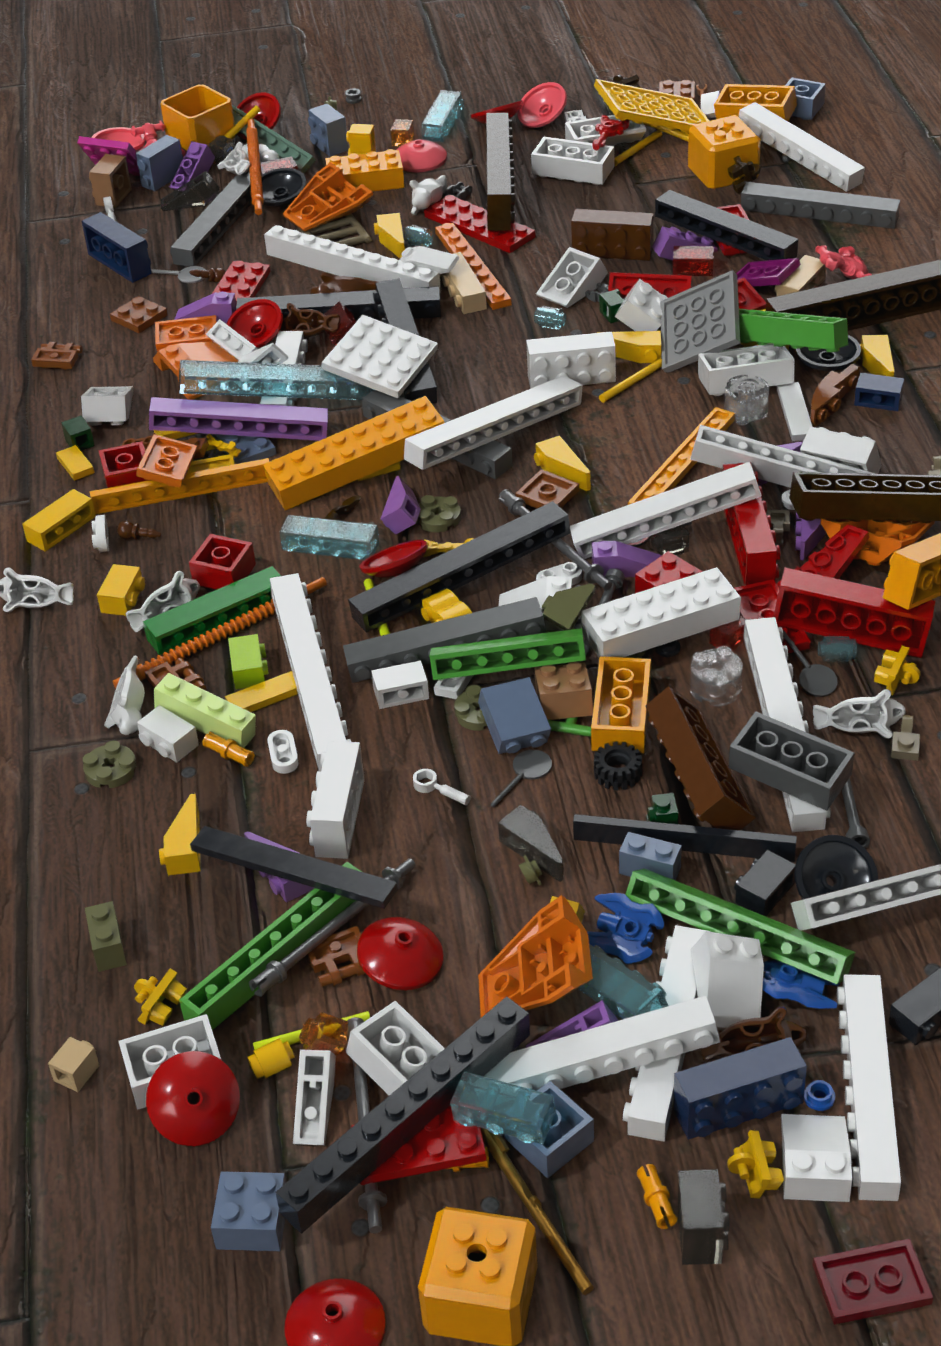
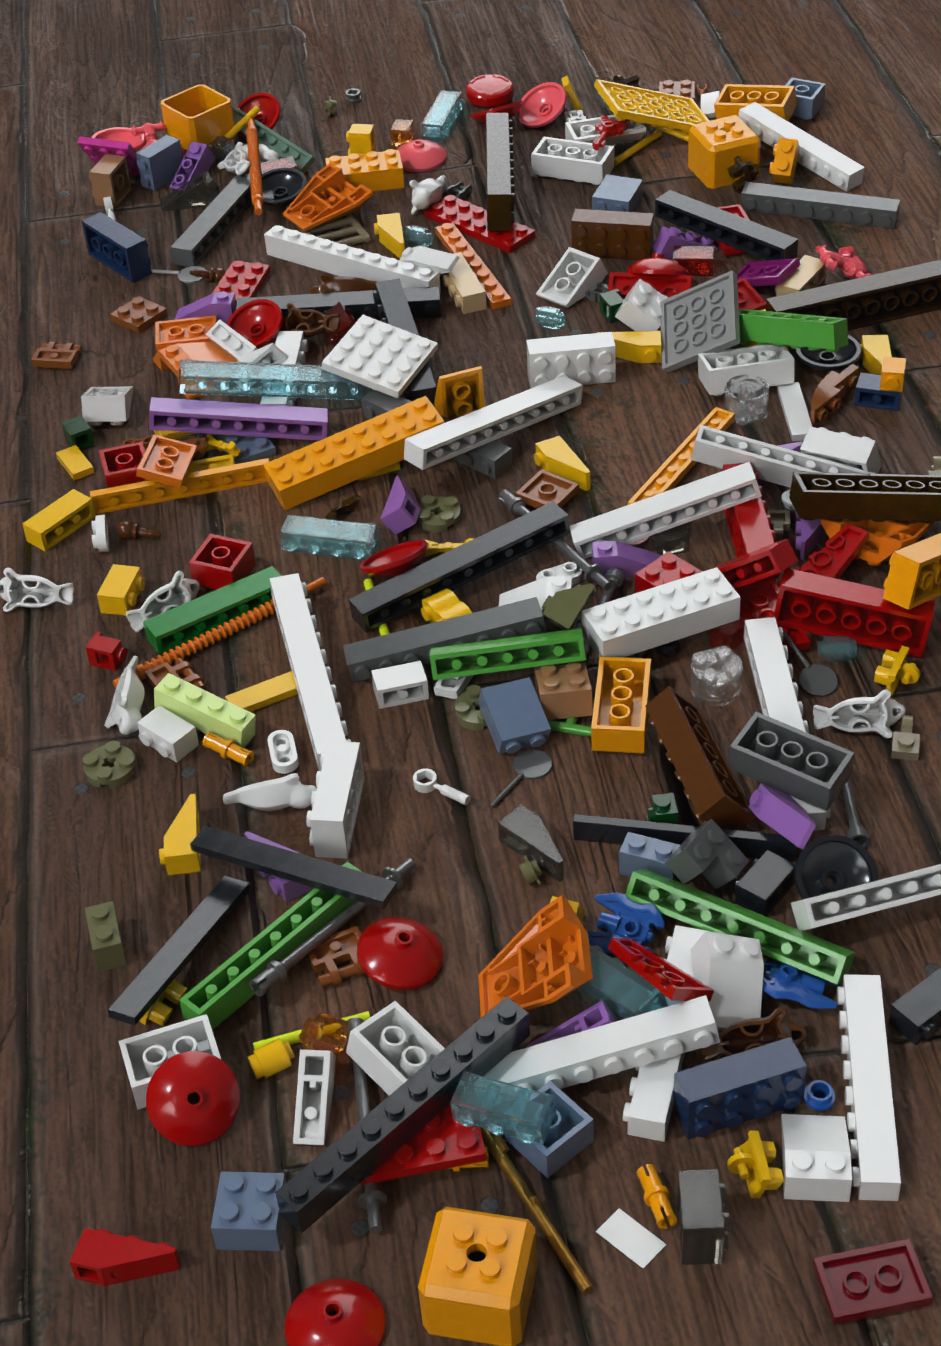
tan brick [48,1037,99,1092] -> none
lime brick [228,634,269,690] -> none
sand blue brick [308,104,348,157] -> none
black tyre [594,741,642,791] -> none
yellow bar [599,358,662,403] -> none
none -> red slope [69,1228,181,1286]
none -> red brick [85,631,128,671]
none -> tile [108,876,249,1026]
none -> white animal [223,773,317,811]
none -> light orange slope [434,366,484,420]
none -> red piece [465,74,514,108]
none -> yellow tile [562,76,584,113]
none -> brick [592,174,643,212]
none -> white sticker [596,1208,667,1268]
none -> red wing [608,938,714,1001]
none -> red dish [626,253,687,276]
none -> dark grey brick [665,819,749,889]
none -> red brick [712,539,798,589]
none -> medium lavender slope [749,783,816,849]
none -> light orange brick [769,138,800,184]
none -> light orange brick [880,357,906,392]

